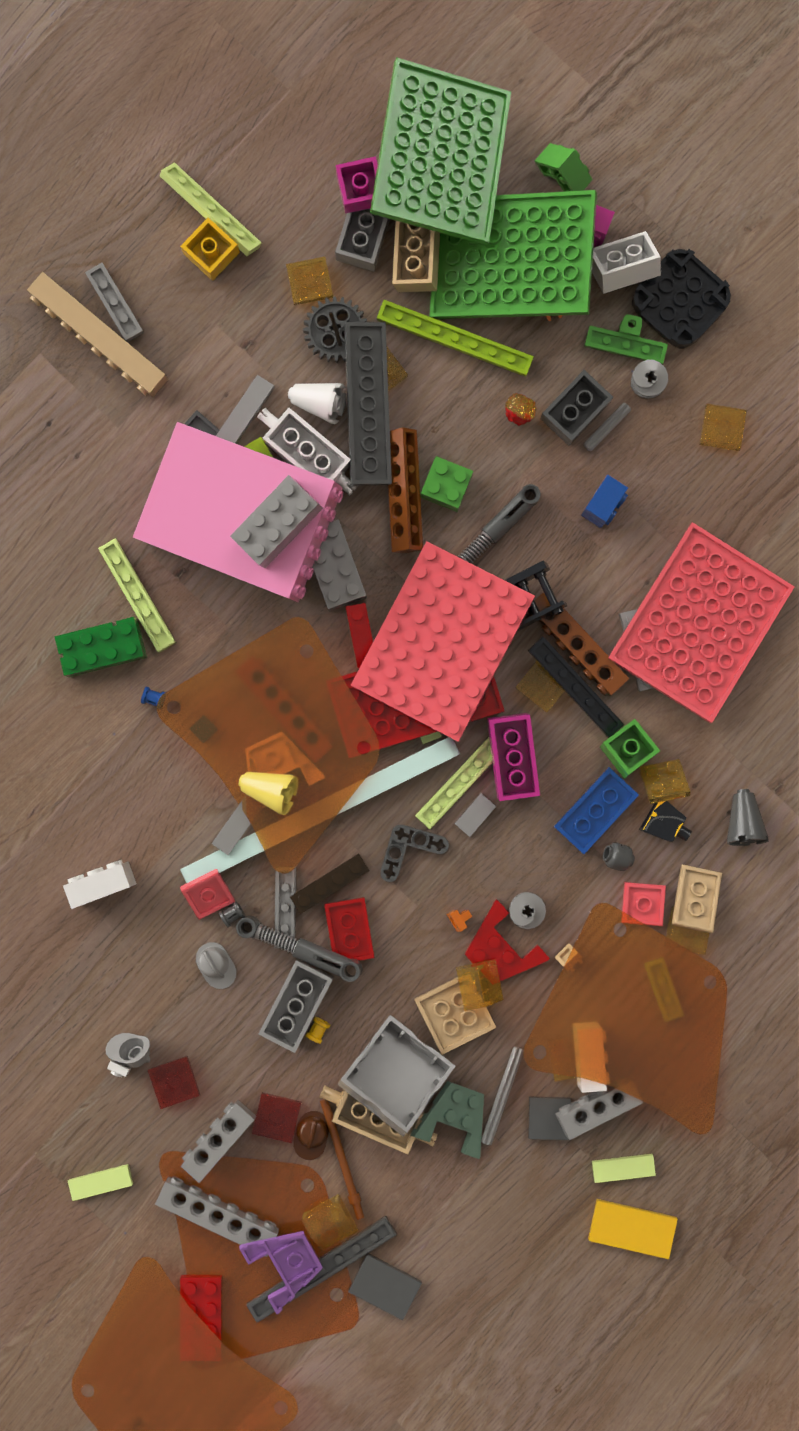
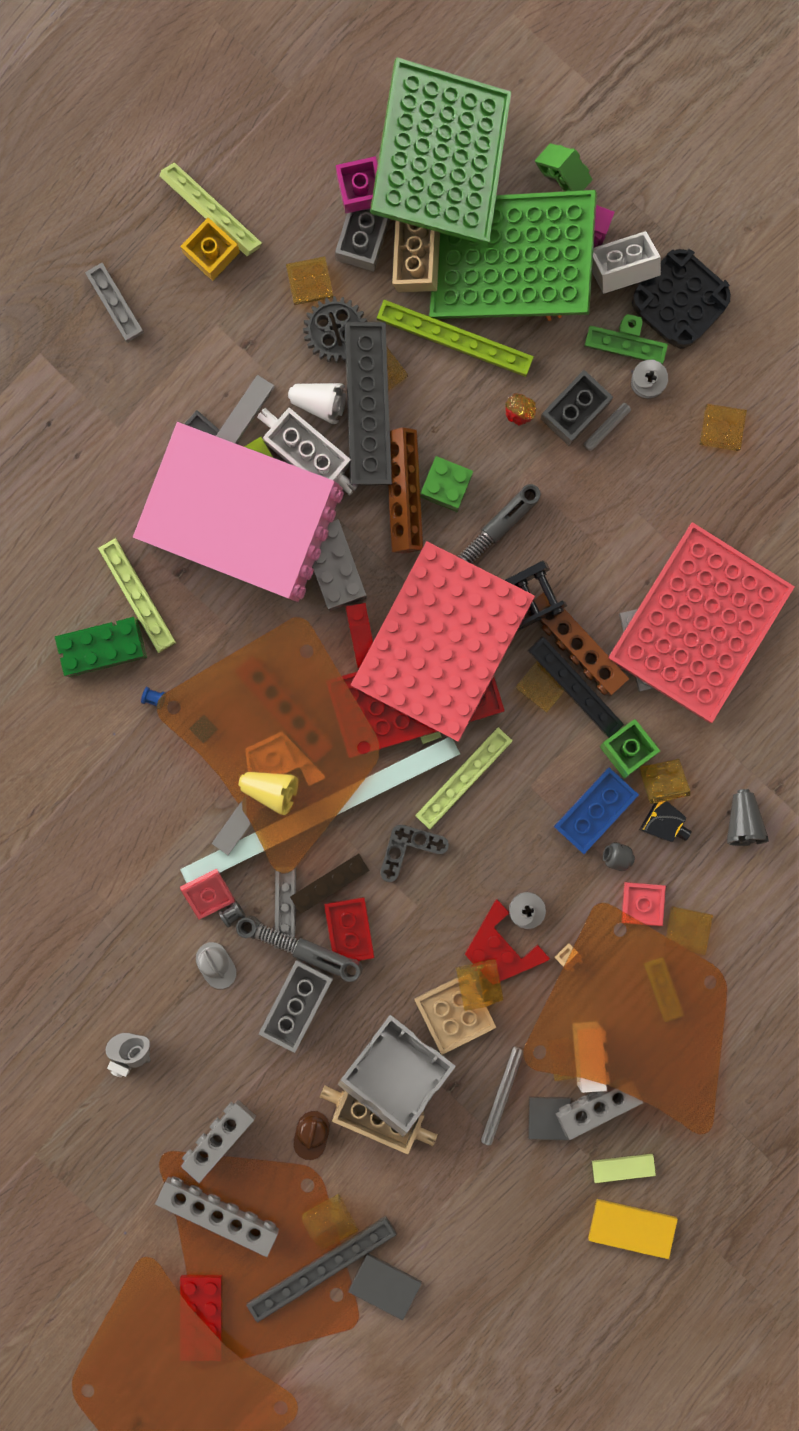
tan brick [27,272,168,397] -> none
white brick [63,860,137,909] -> none
yellowish green tile [68,1164,133,1201] -> none
clear red plate [148,1056,200,1109] -> none
light grey brick [230,475,323,568] -> none
medium lavender wing [239,1231,323,1314] -> none
clear red plate [252,1092,301,1143] -> none
yellow bush [305,1017,331,1044] -> none
dark orange bar [320,1099,364,1220] -> none
sand green wing [411,1081,484,1159] -> none
orange tile [446,910,472,932] -> none
light grey tile [454,793,496,837] -> none
dark pink brick [487,713,540,801] -> none
blue brick [581,475,628,528] -> none
tan tile [671,865,722,934] -> none

